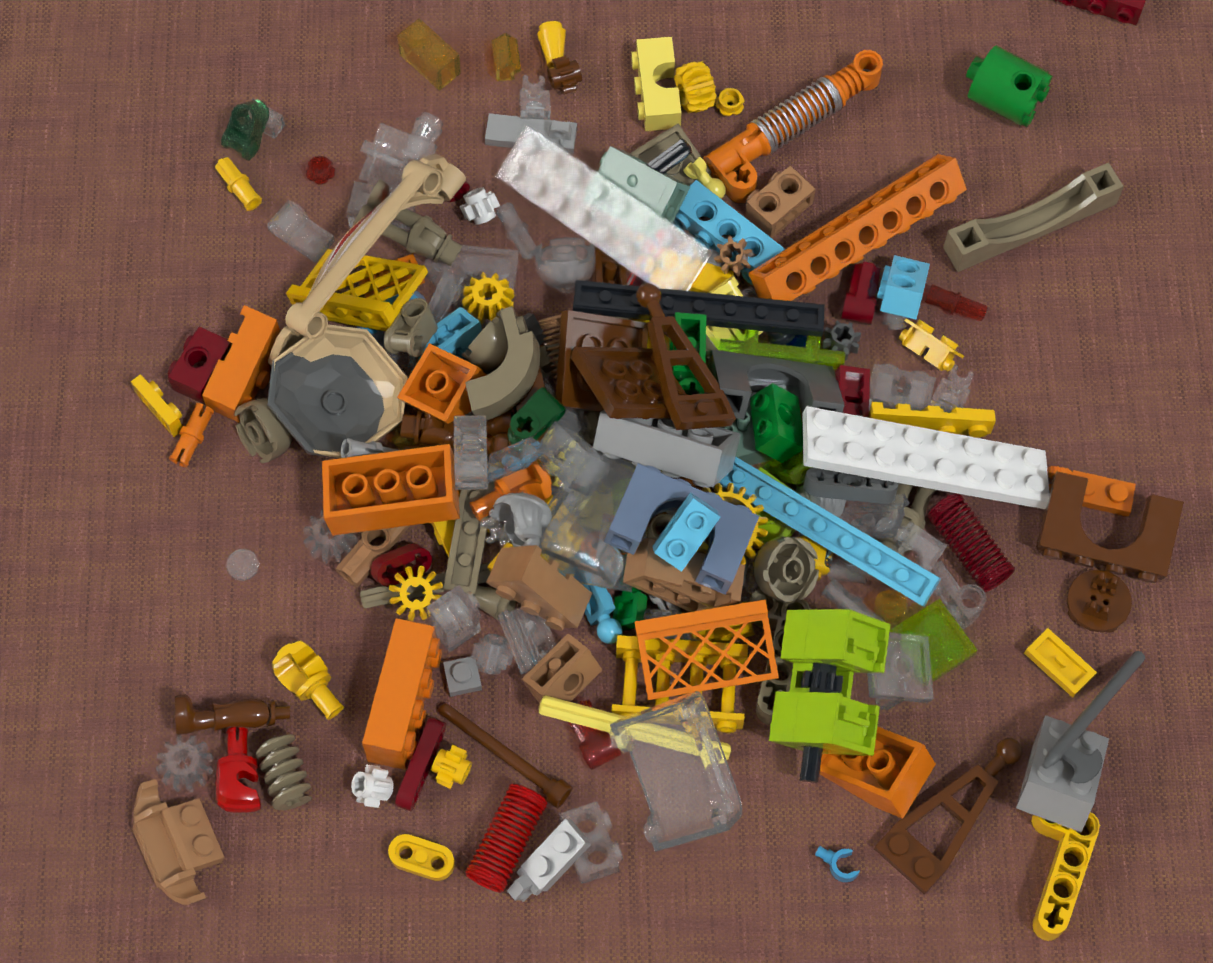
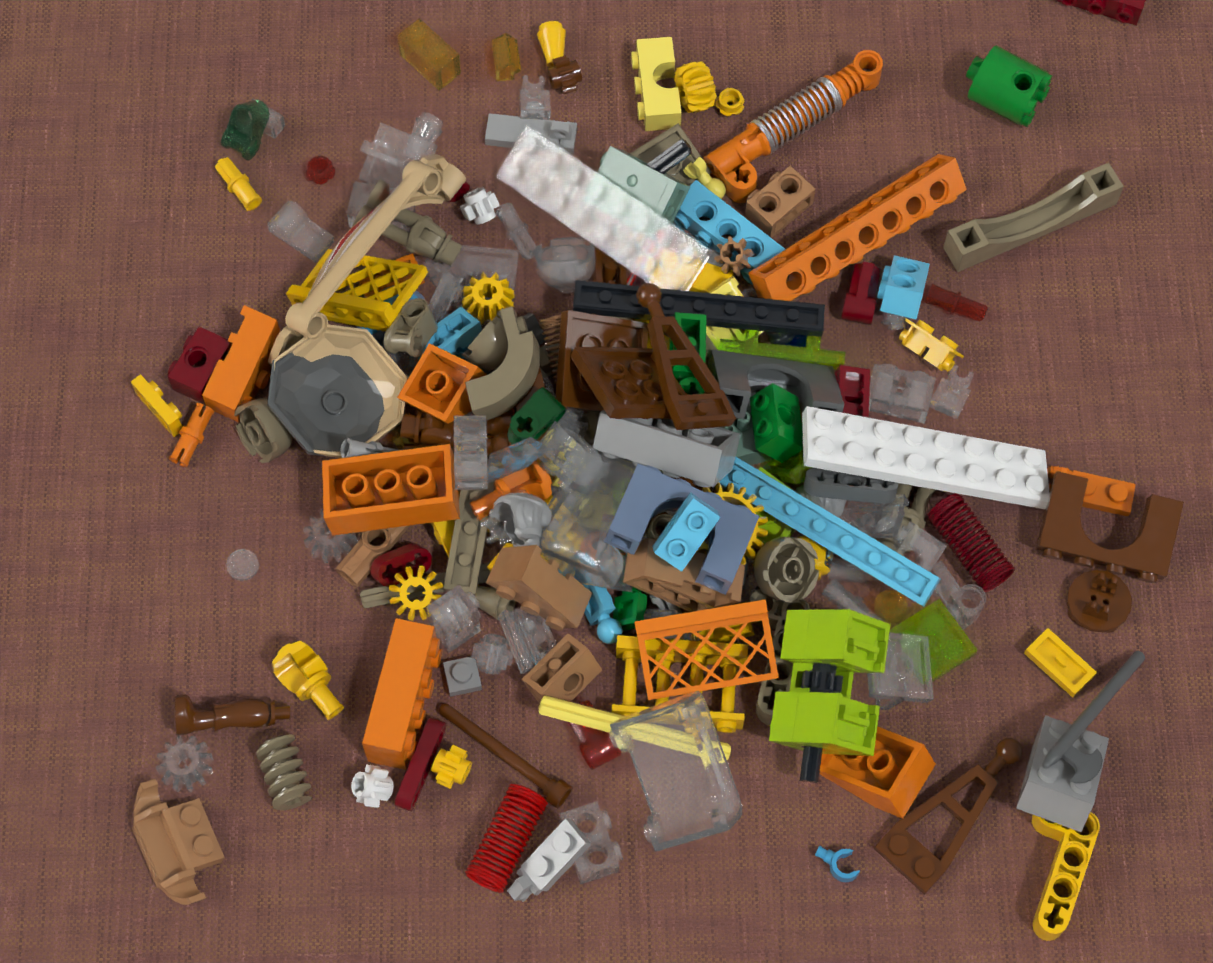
red piece [216,727,261,813] -> none
yellow plate [388,834,455,881] -> none
dark grey gear [822,320,861,361] -> none
yellow wing [869,402,996,438] -> none

